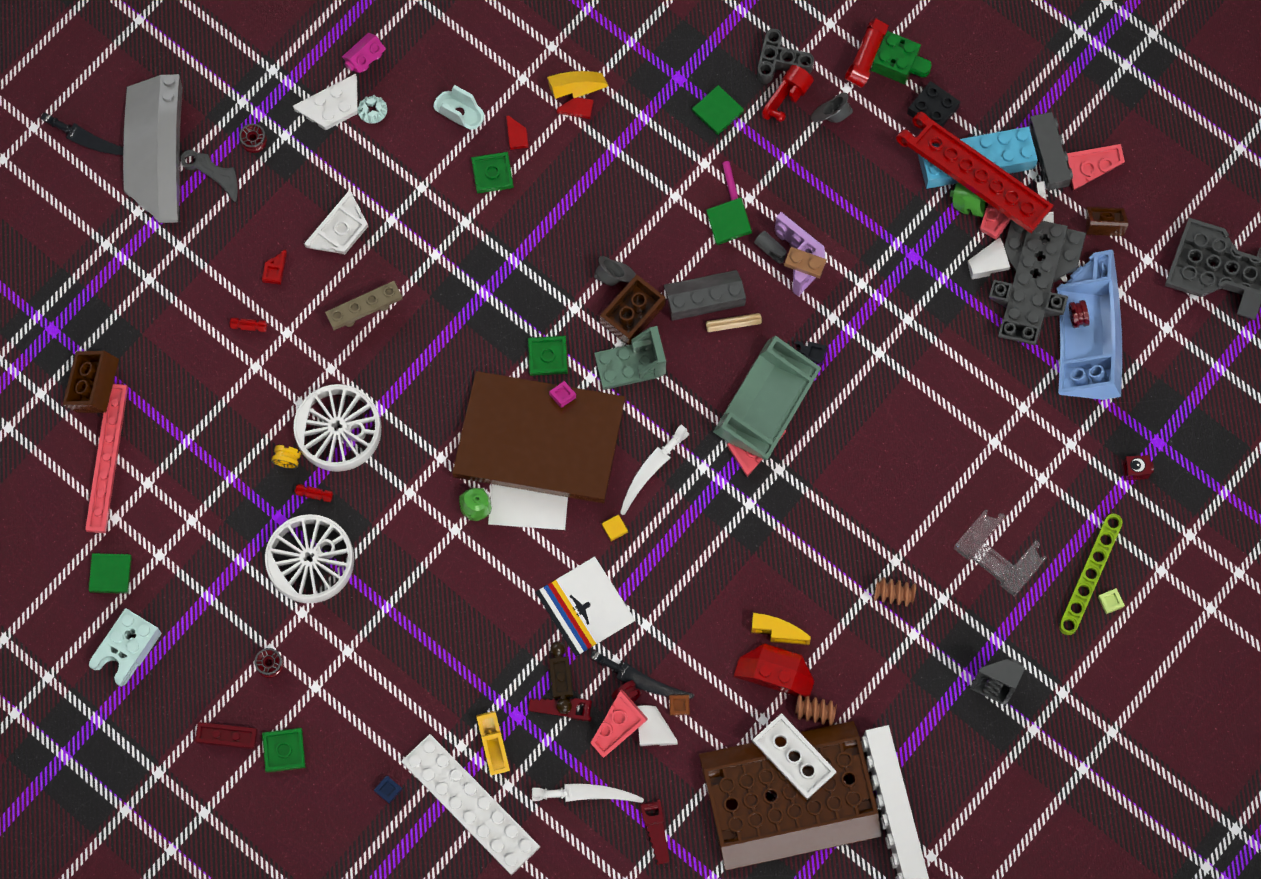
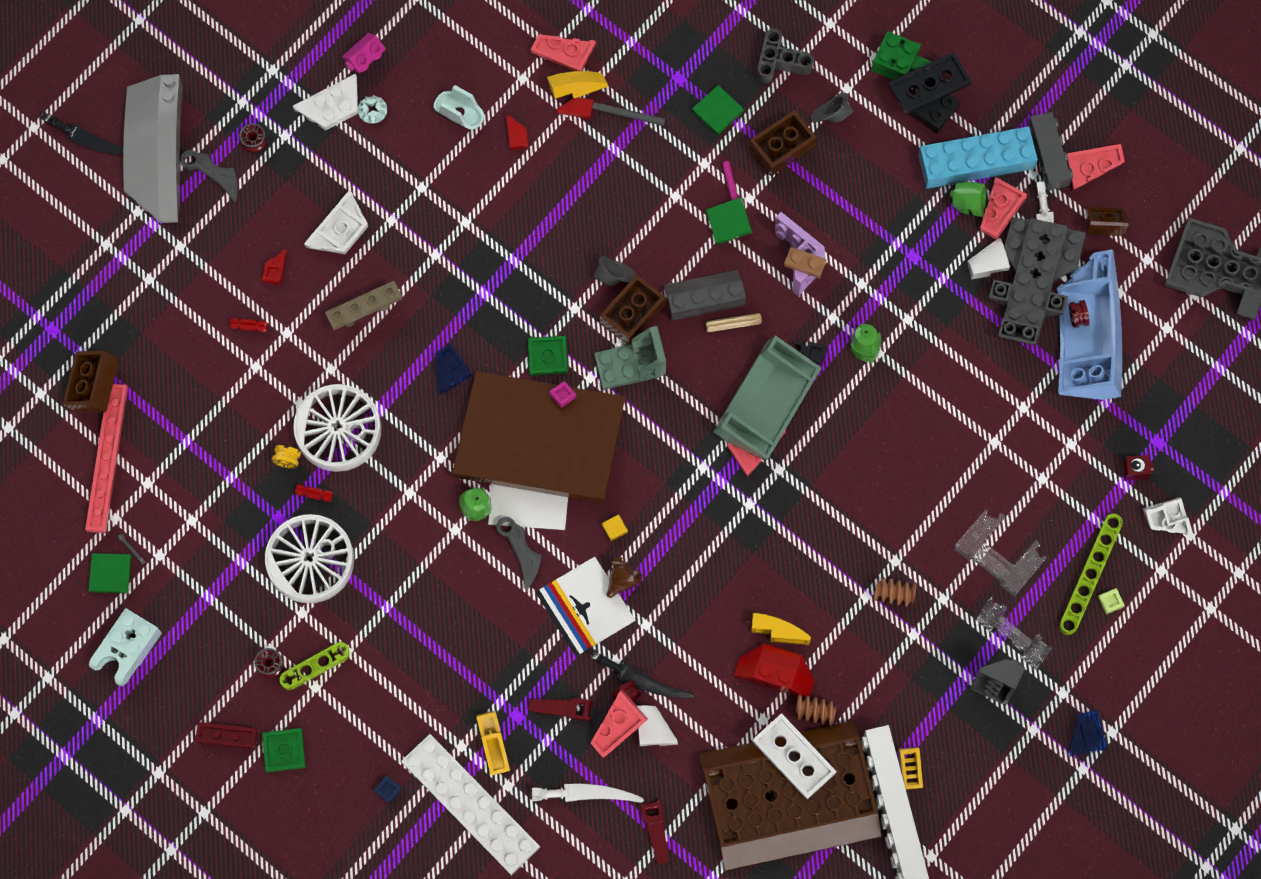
green tile [471,152,514,194] -> none
dark brown plate [549,641,573,714] -> none
white sword [621,425,689,515] -> none
dark orange tile [669,695,690,716] -> none
dark grey hinge [754,231,787,264] -> none
red piece [762,65,814,122] -> none
red piece [845,18,889,88] -> none
red hinge [896,112,1054,234] -> none
none -> dark grey hinge [118,534,146,565]
none -> lime beam [280,642,350,690]
none -> clear blue wing [435,344,472,395]
none -> dark grey piece [496,517,542,590]
none -> coral wing [531,35,596,71]
none -> dark grey bar [592,102,666,126]
none -> reddish brown hat [606,557,643,598]
none -> reddish brown brick [749,110,817,176]
none -> bright green helmet [850,324,881,363]
none -> black plate [888,52,972,116]
none -> yellow slope [898,747,923,789]
none -> clear wedge [976,597,1052,670]
none -> clear blue wing [1068,710,1107,757]
none -> white slope [1143,497,1193,535]

